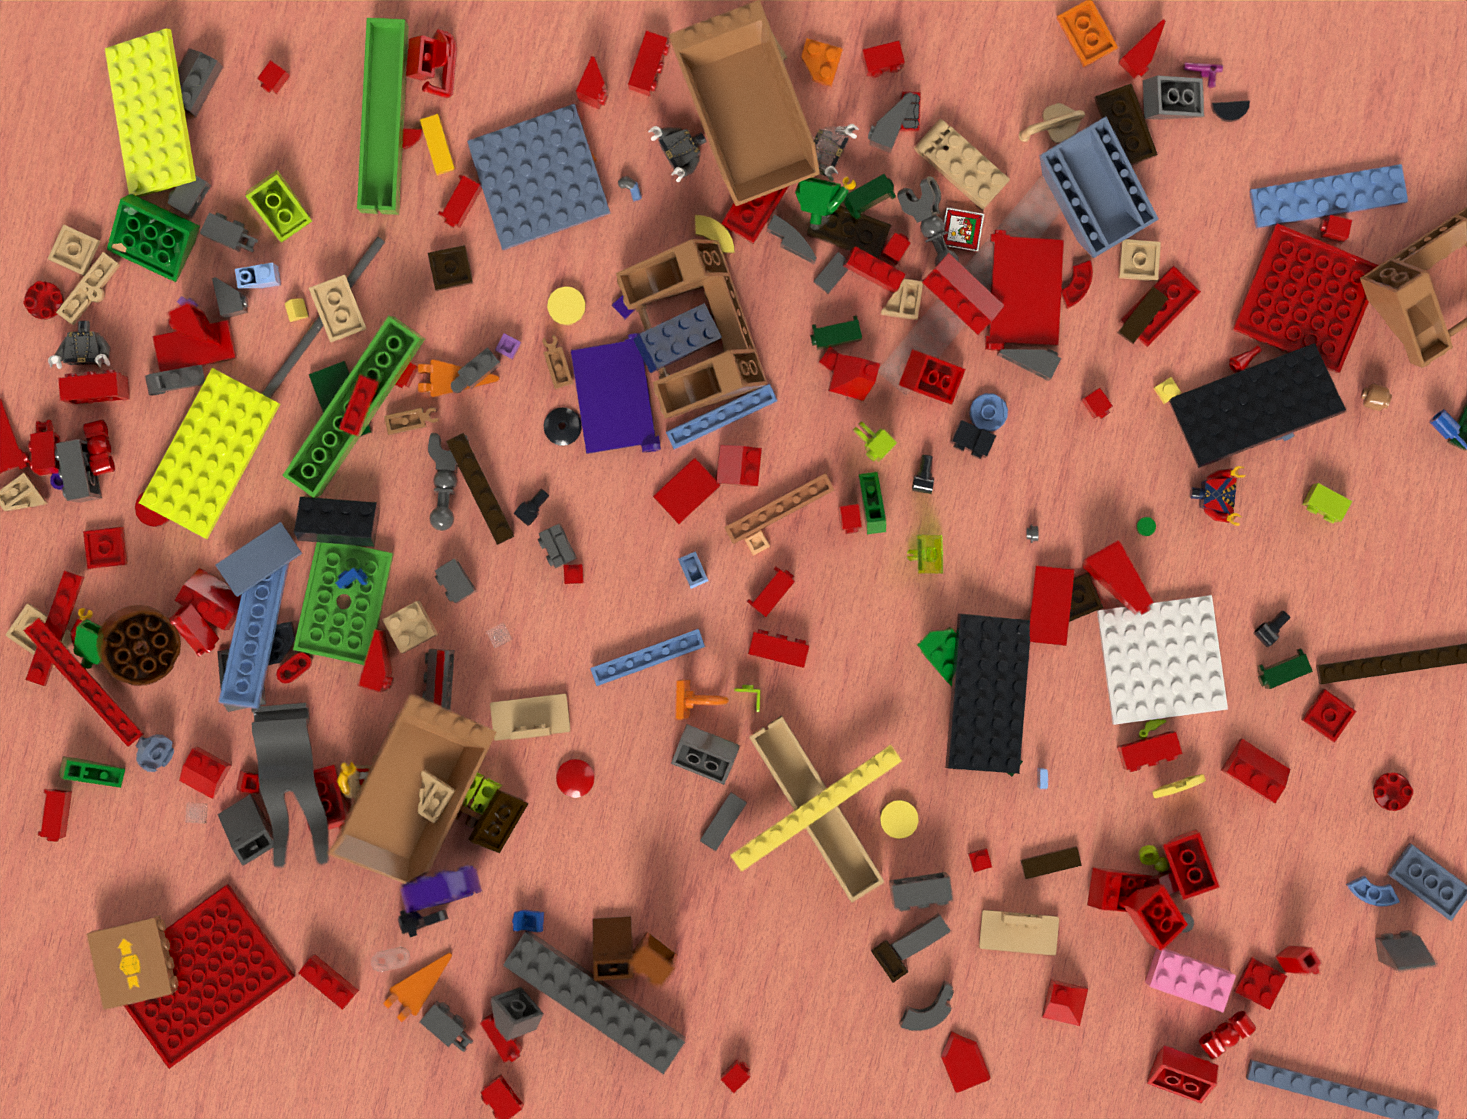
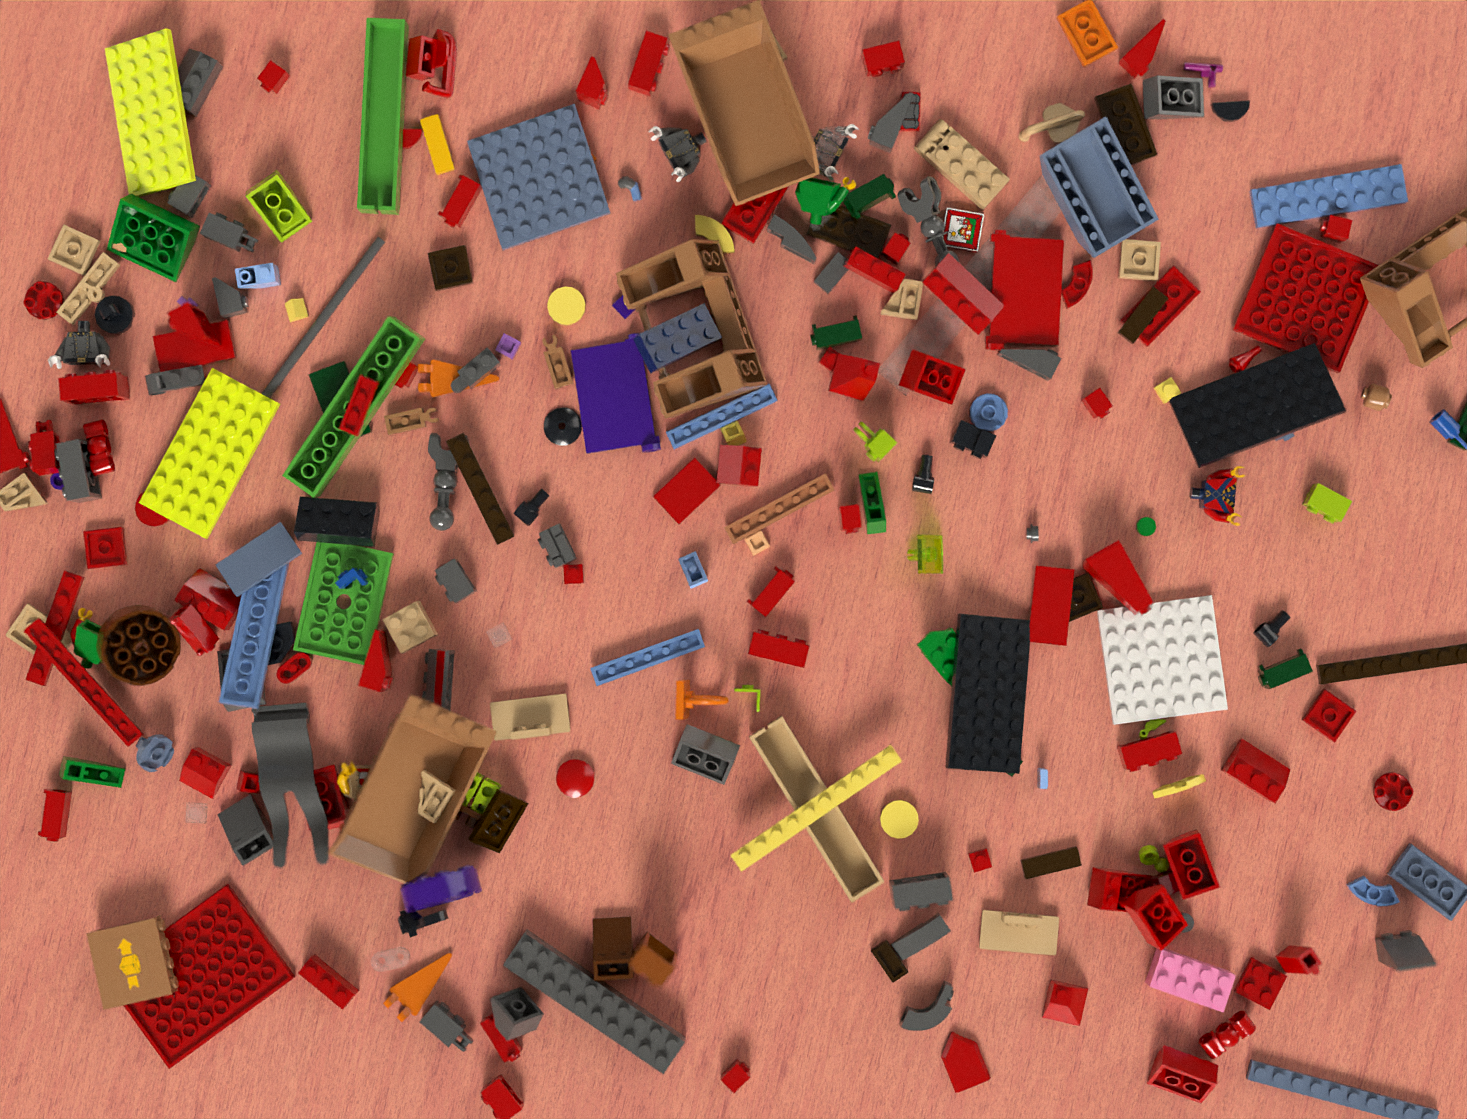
tan plate [309,275,367,342] -> none
blue bracket [512,909,544,932] -> none
dark grey tile [700,792,747,851] -> none
orange plate [801,38,843,87] -> none
none -> black tile [95,296,135,334]
none -> light yellow slope [720,420,747,446]

